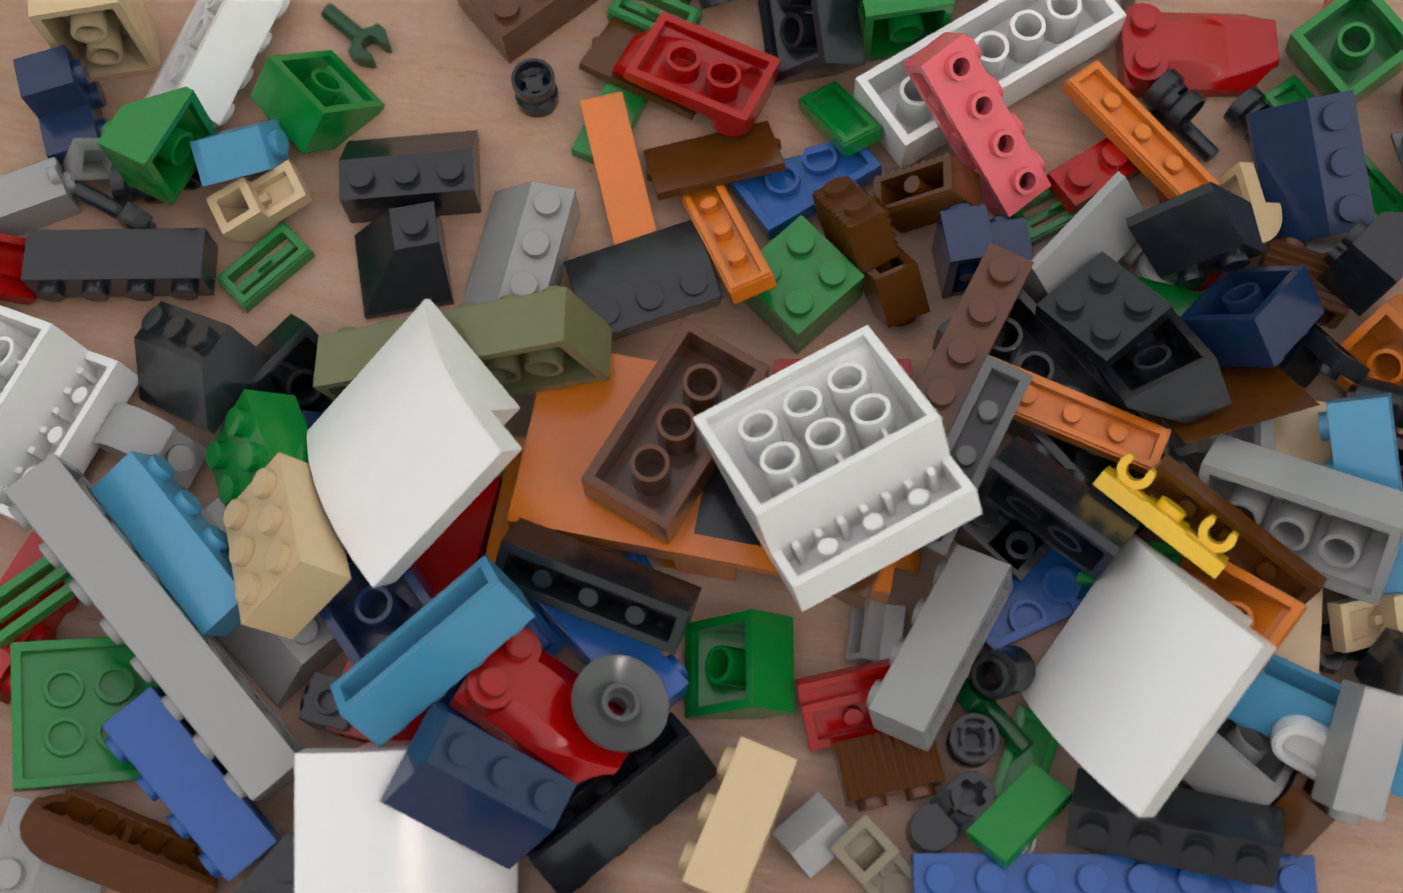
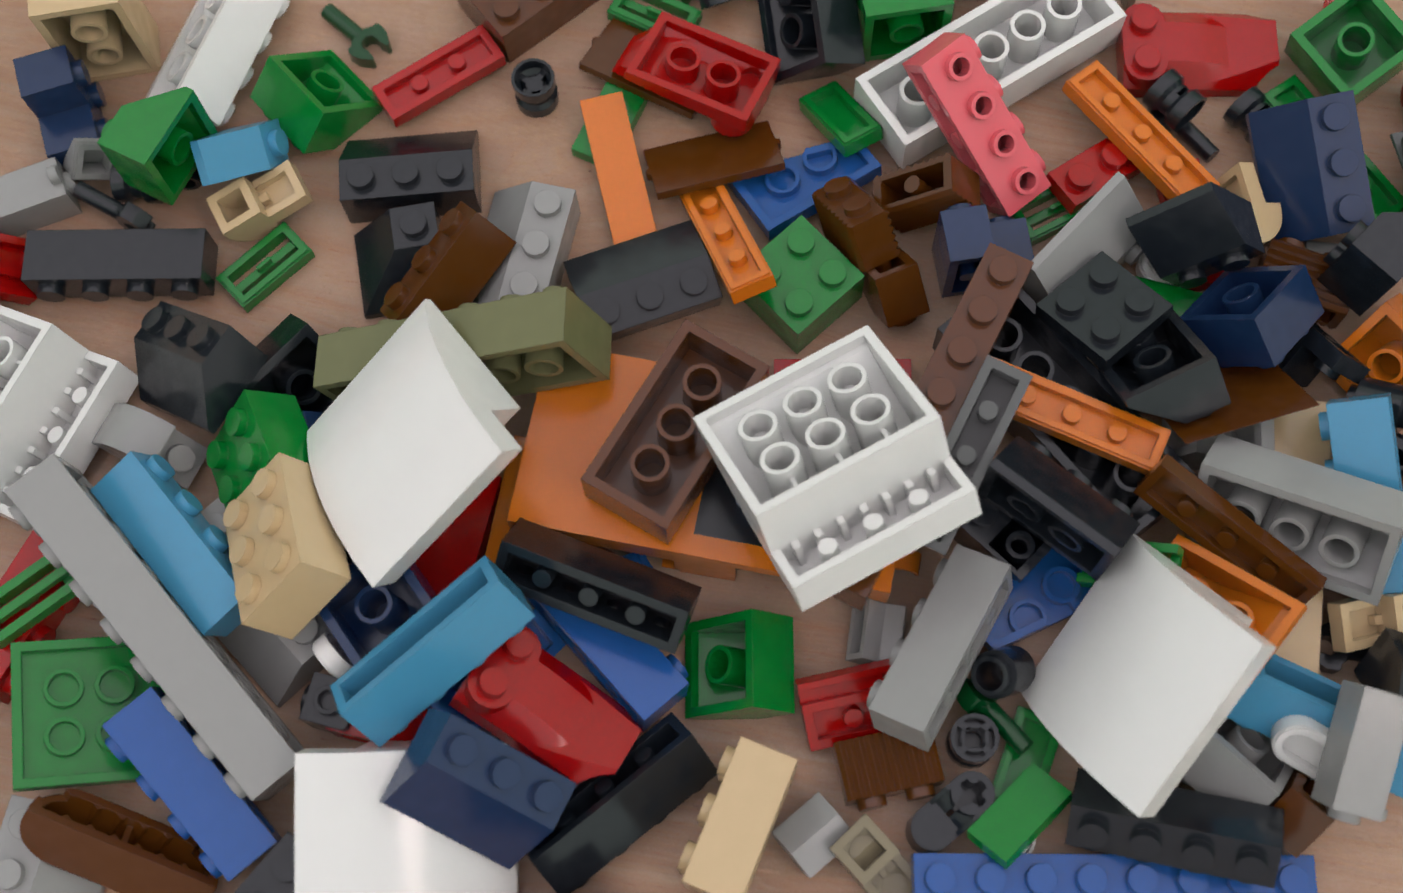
dark grey dish [571,654,669,752] -> none
yellow plate [1092,452,1239,579] -> none
none -> white tile [312,631,353,679]
none -> red plate [371,24,506,128]
none -> reddish brown brick [379,201,517,320]

